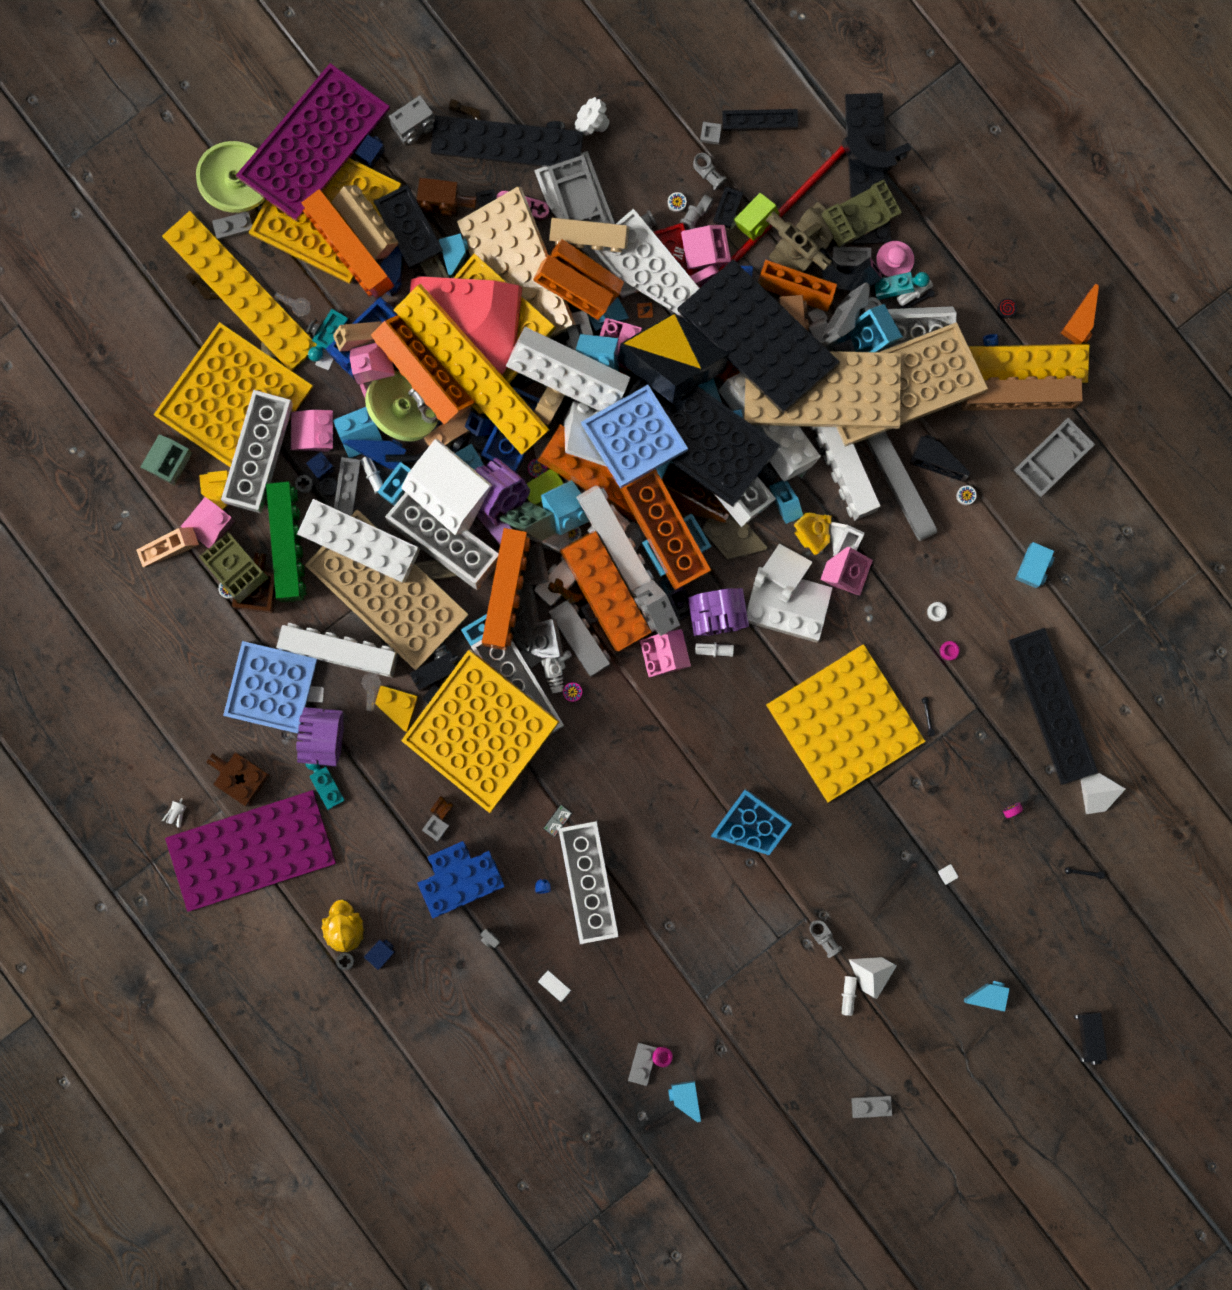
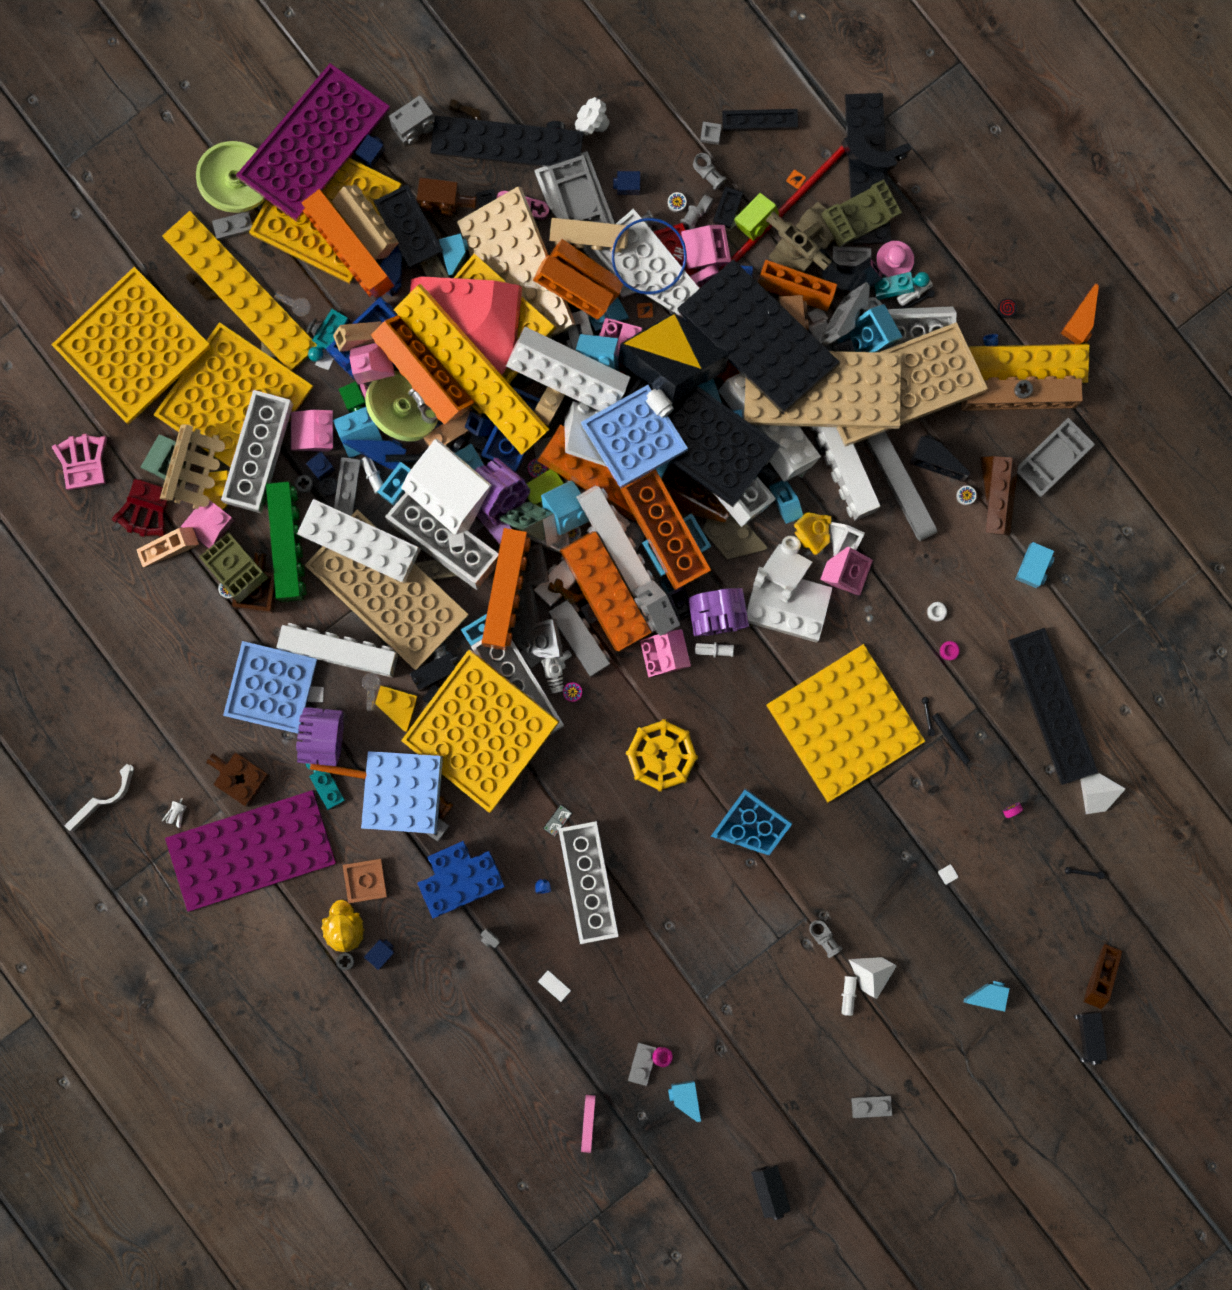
none -> yellow plate [51,267,211,425]
none -> bright pink plate [52,433,107,490]
none -> white piece [64,764,134,831]
none -> dark red plate [112,479,168,538]
none -> tan fence [160,424,225,509]
none -> orange bar [310,763,367,779]
none -> green brick [339,381,366,413]
none -> nougat plate [343,859,387,903]
none -> light blue plate [361,751,443,834]
none -> white sticker [448,532,465,547]
none -> white sticker [543,514,558,546]
none -> bright pink beam [581,1095,595,1153]
none -> blue piece [612,218,687,294]
none -> dark blue brick [613,171,640,195]
none -> yellow plate [626,719,698,792]
none -> white brick [646,389,674,418]
none -> black brick [751,1165,791,1220]
none -> white tile [781,536,801,555]
none -> orange sticker [786,170,806,189]
none -> black bar [932,713,970,764]
none -> reddish brown wedge [981,456,1019,536]
none -> dark grey bush [1014,380,1033,399]
none -> reddish brown slope [1083,944,1122,1009]

